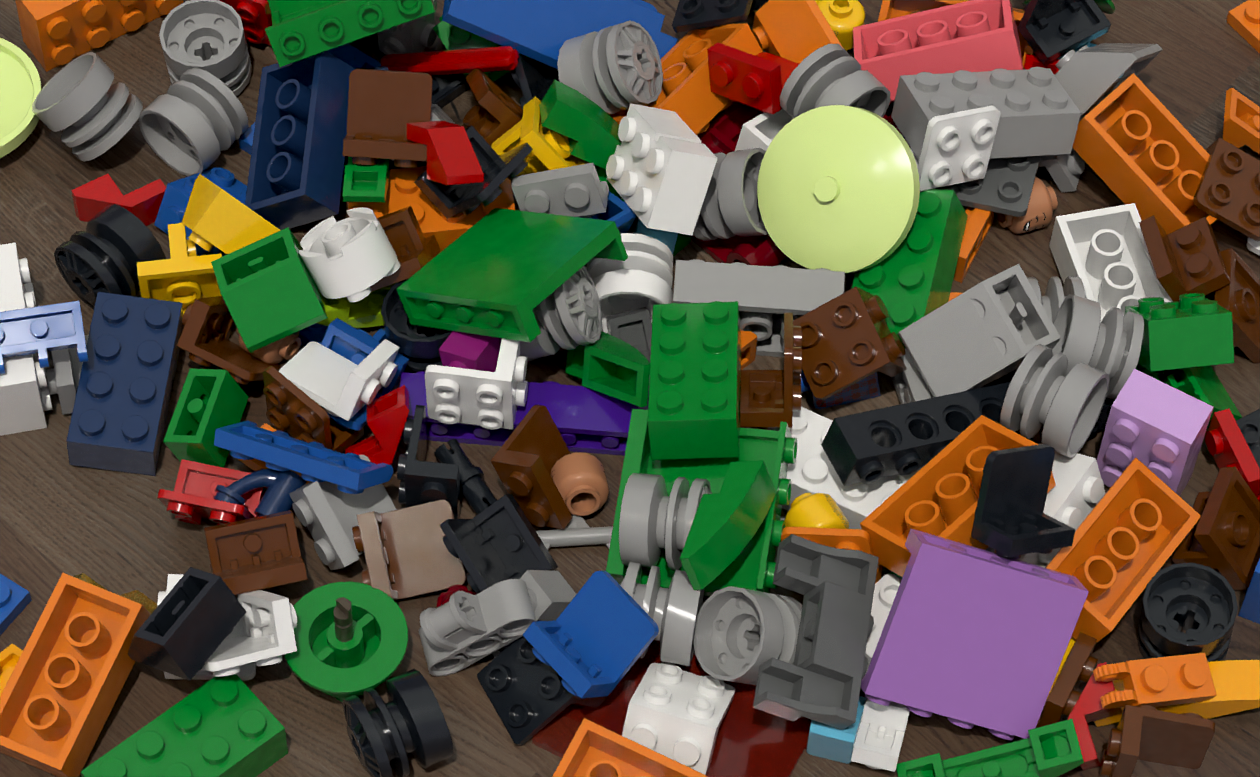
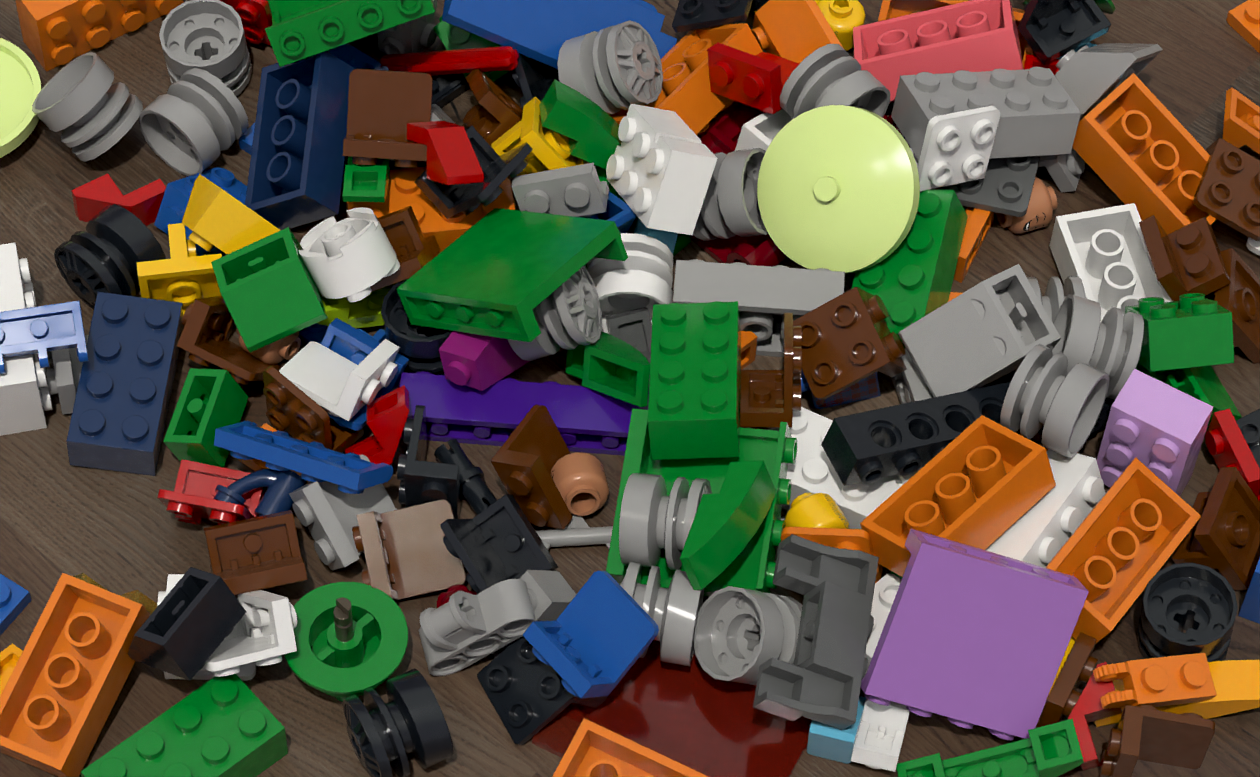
white bracket [425,338,528,430] -> none
white bracket [622,663,735,775] -> none
black bracket [971,444,1075,560] -> none

